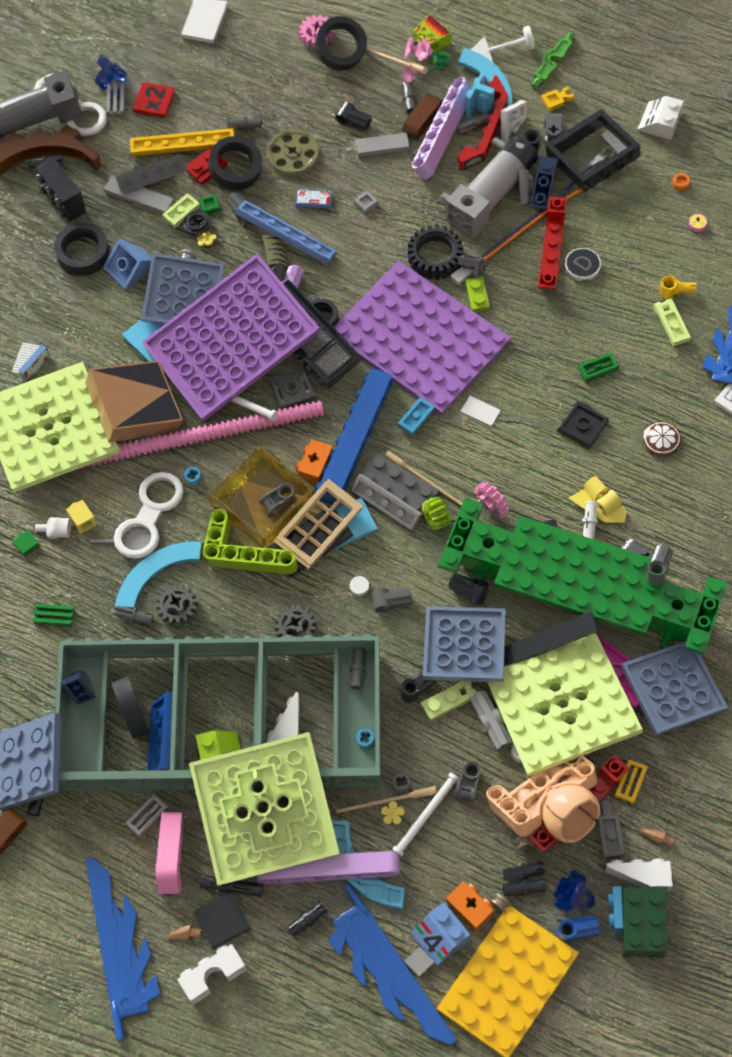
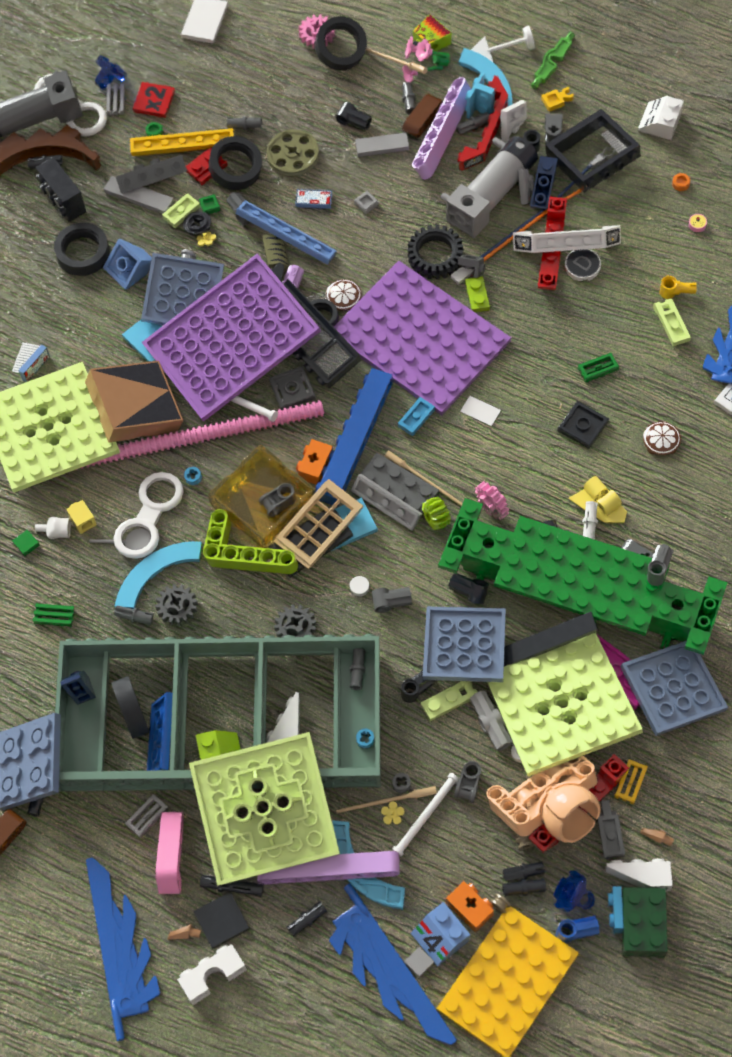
none -> green tile [145,122,163,137]
none -> dish [326,279,362,311]
none -> white slope [513,225,621,253]

